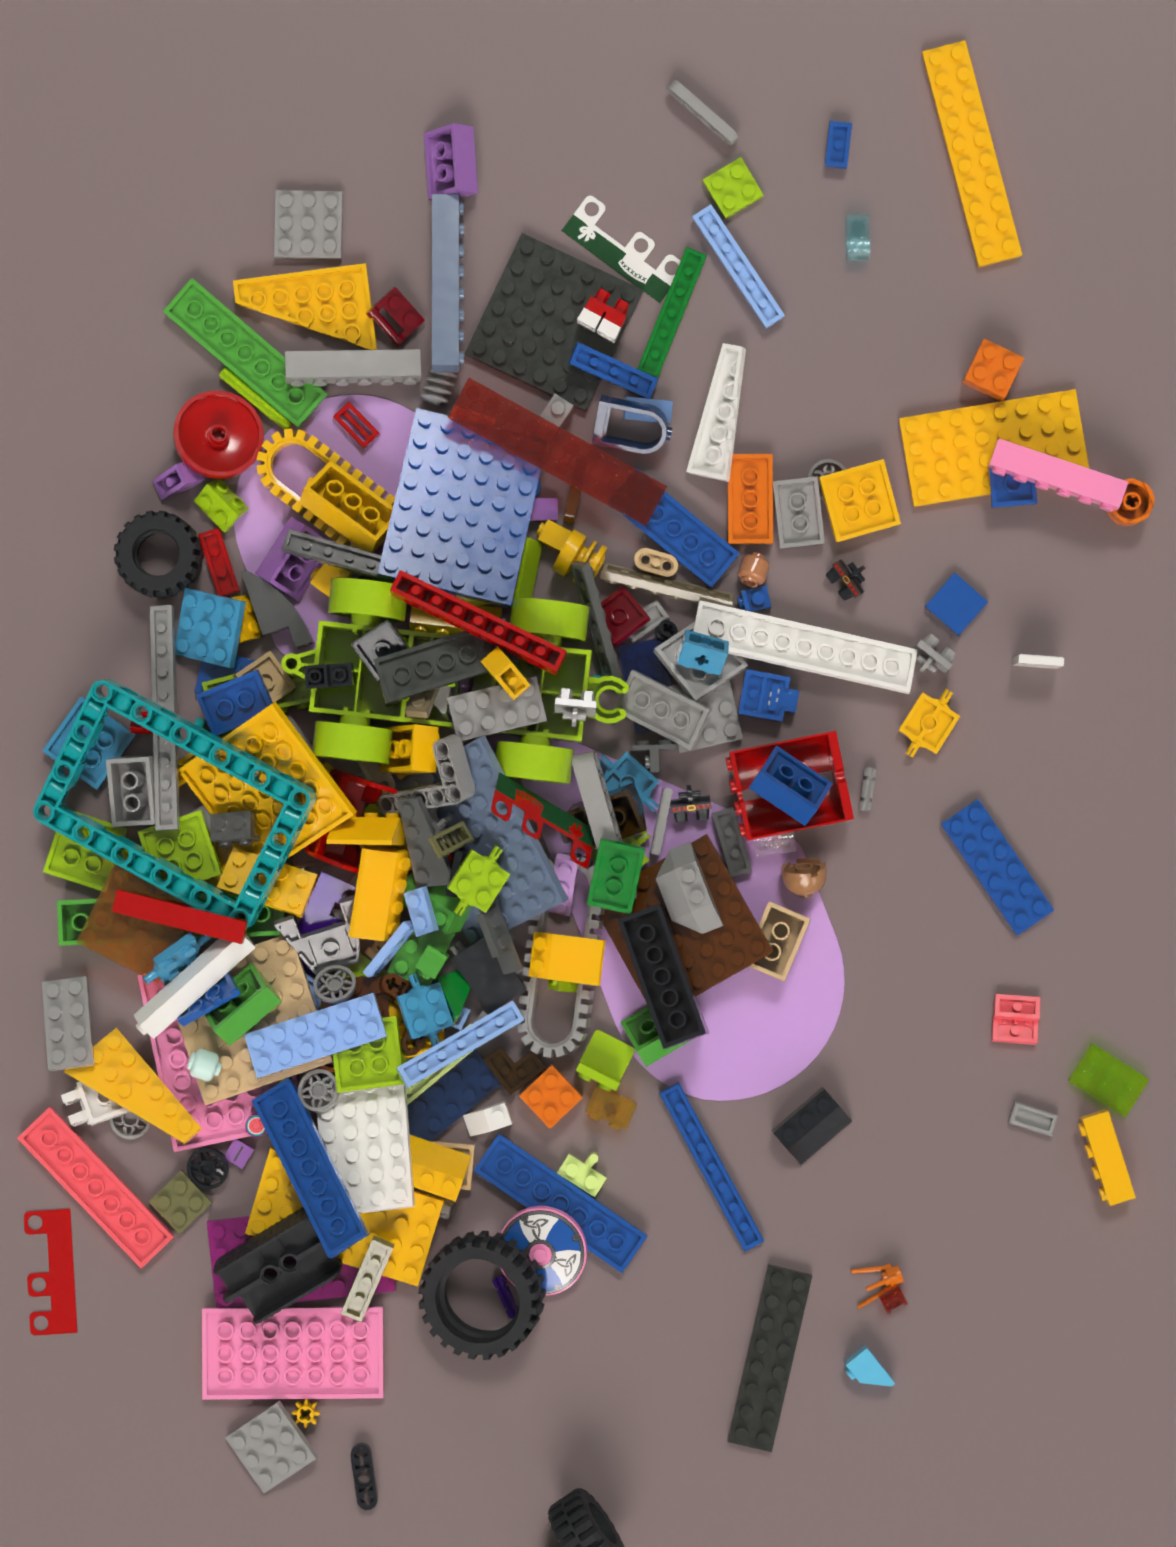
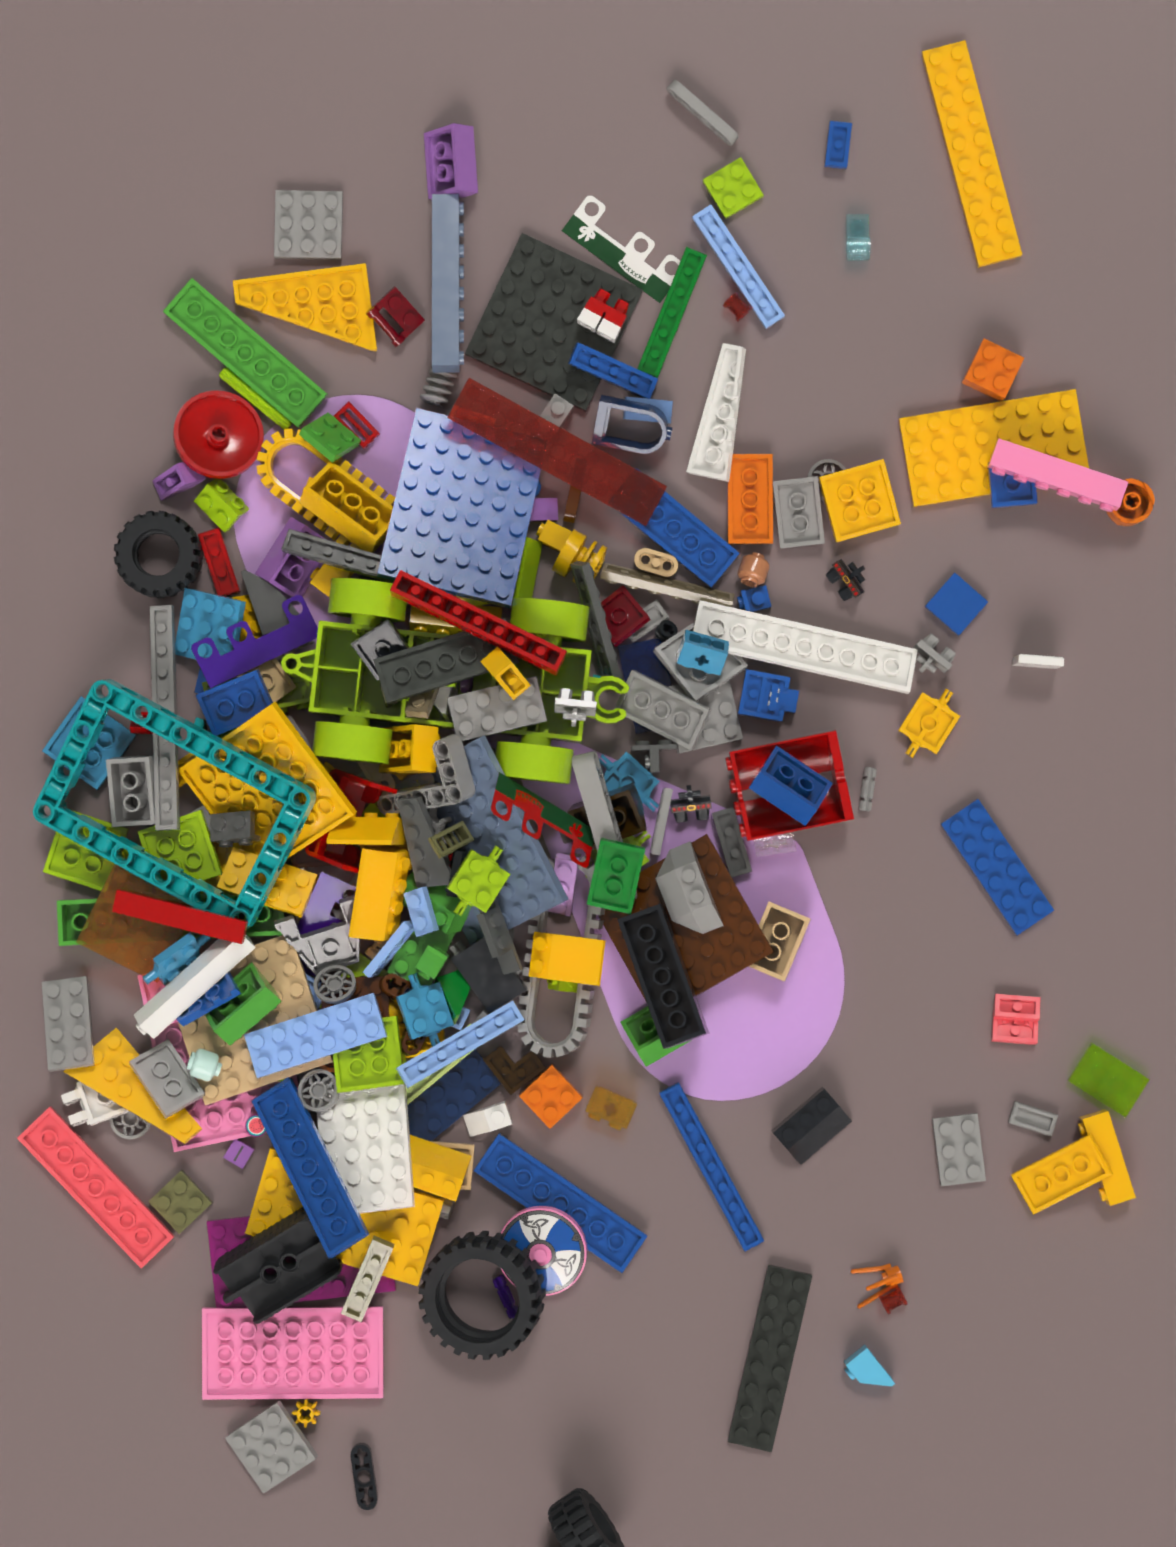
red piece [24,1209,78,1335] -> none
black wheel [187,1147,229,1189] -> none
light grey brick [285,349,421,387] -> none
black slope [304,663,355,689] -> none
yellowish green plate [557,1152,607,1197] -> none
lime bracket [576,1030,635,1092] -> none
medium nougat cylinder [781,858,827,898] -> none
none -> light grey plate [129,1039,205,1119]
none -> dark purple piece [191,595,318,689]
none -> bright green plate [299,413,361,462]
none -> clear red bush [723,292,752,322]
none -> light grey plate [932,1113,986,1186]
none -> yellow tile [1011,1133,1113,1215]

